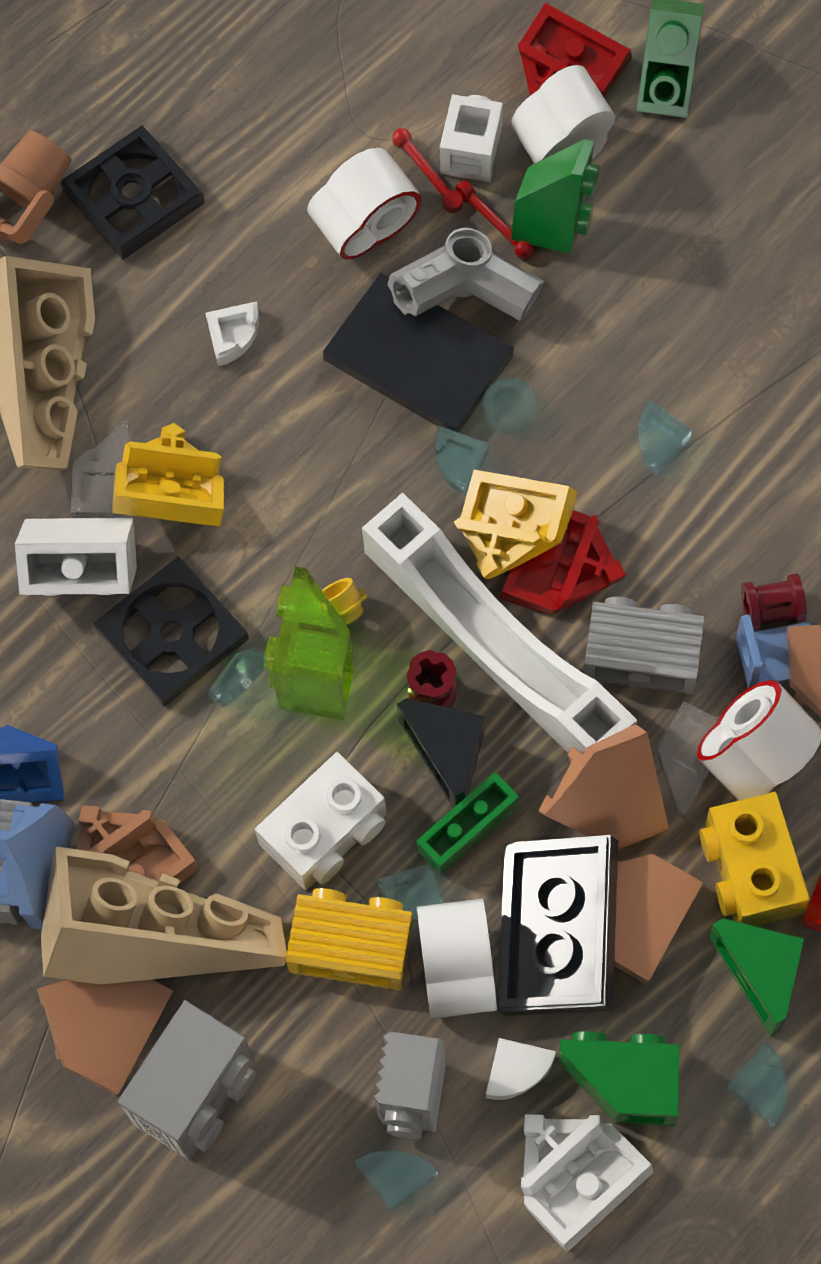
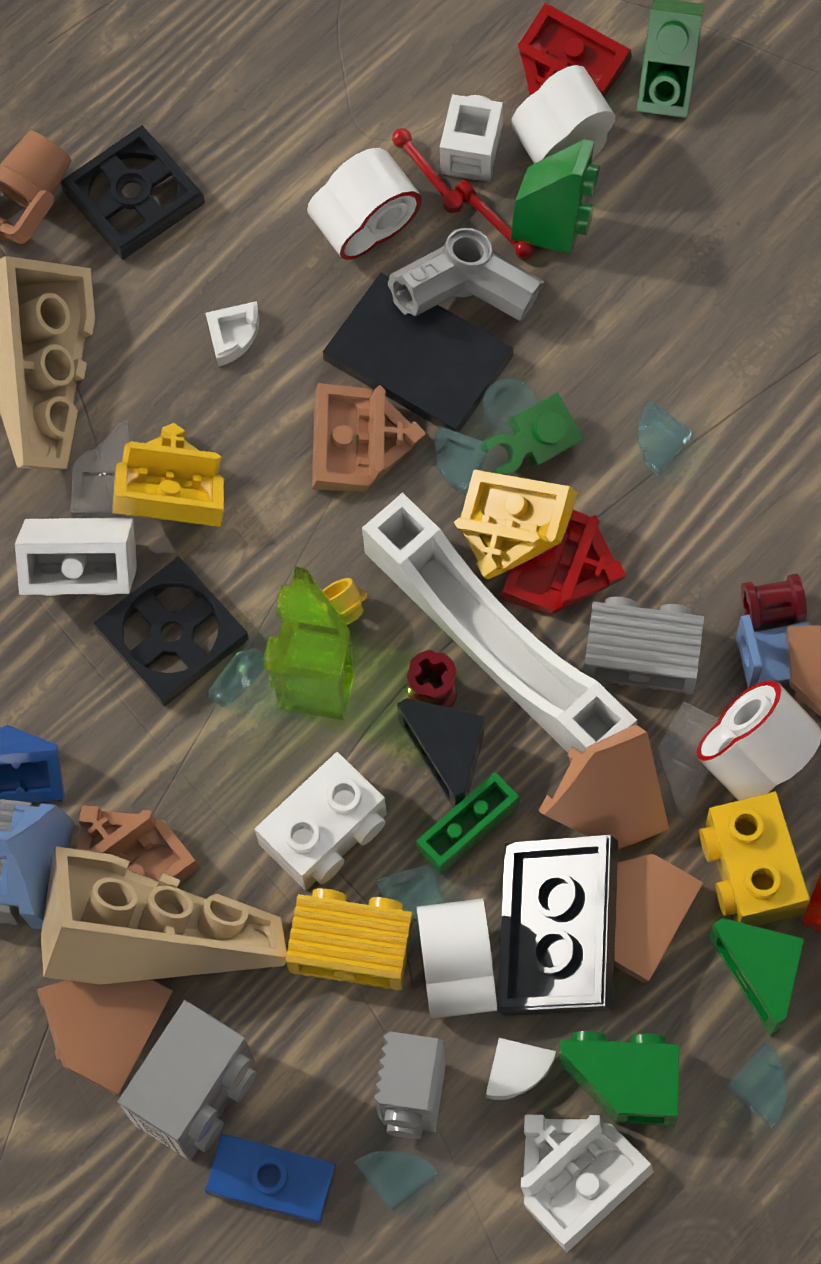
none -> blue plate [205,1133,336,1224]
none -> nougat slope [312,383,427,491]
none -> green plate [481,392,584,475]

